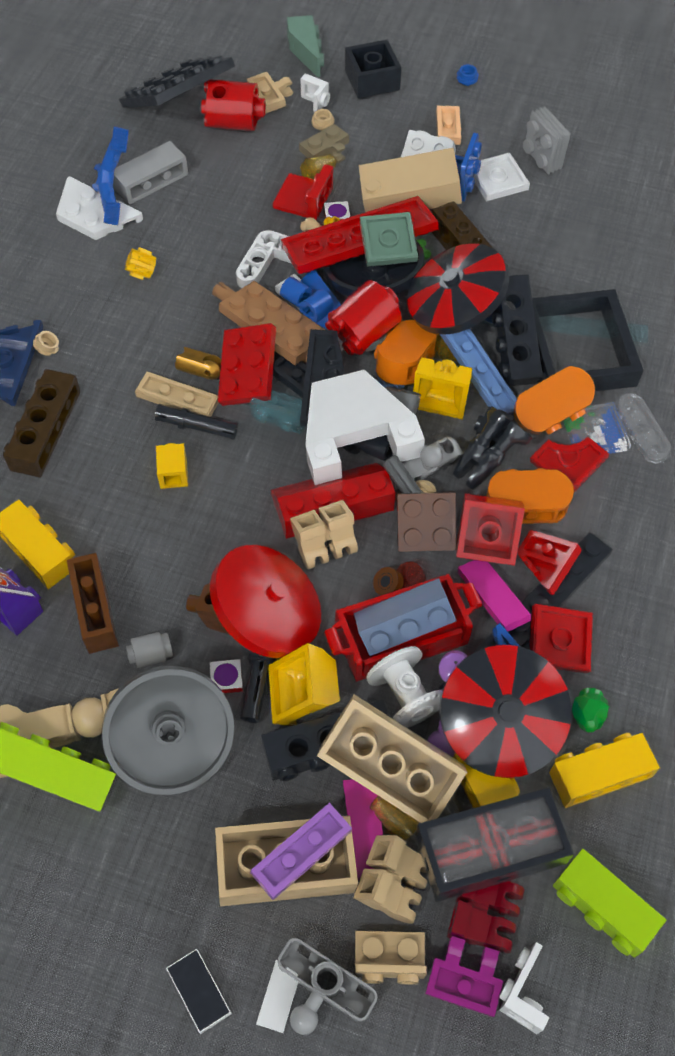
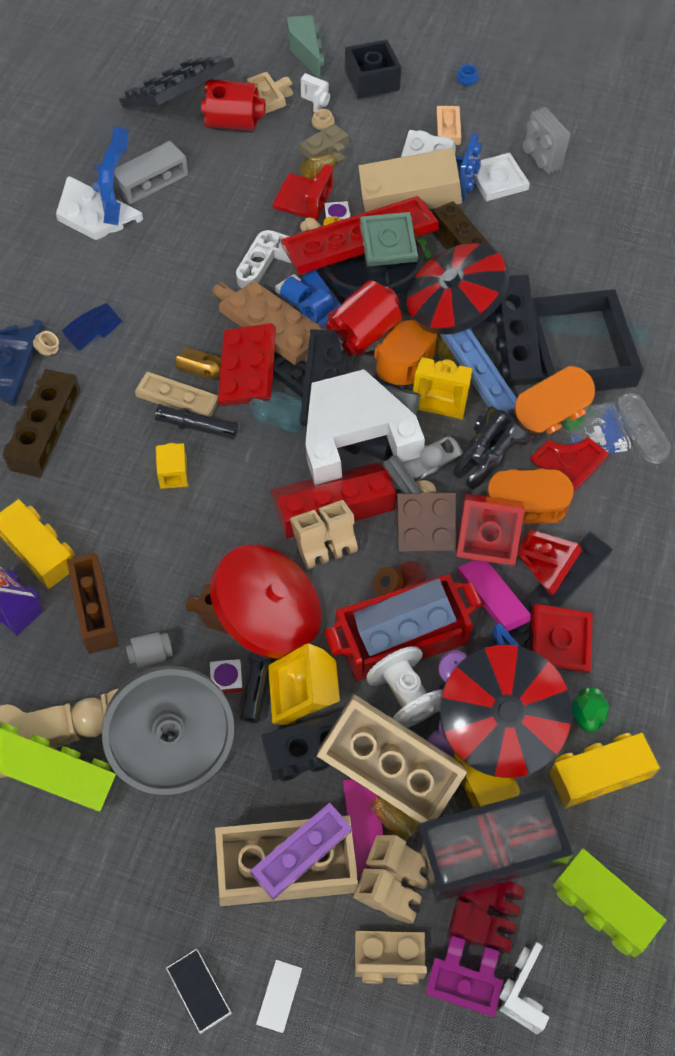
yellow gear [125,247,156,280] -> none
light grey piece [277,938,378,1035] -> none
none -> clear blue slope [62,303,122,351]

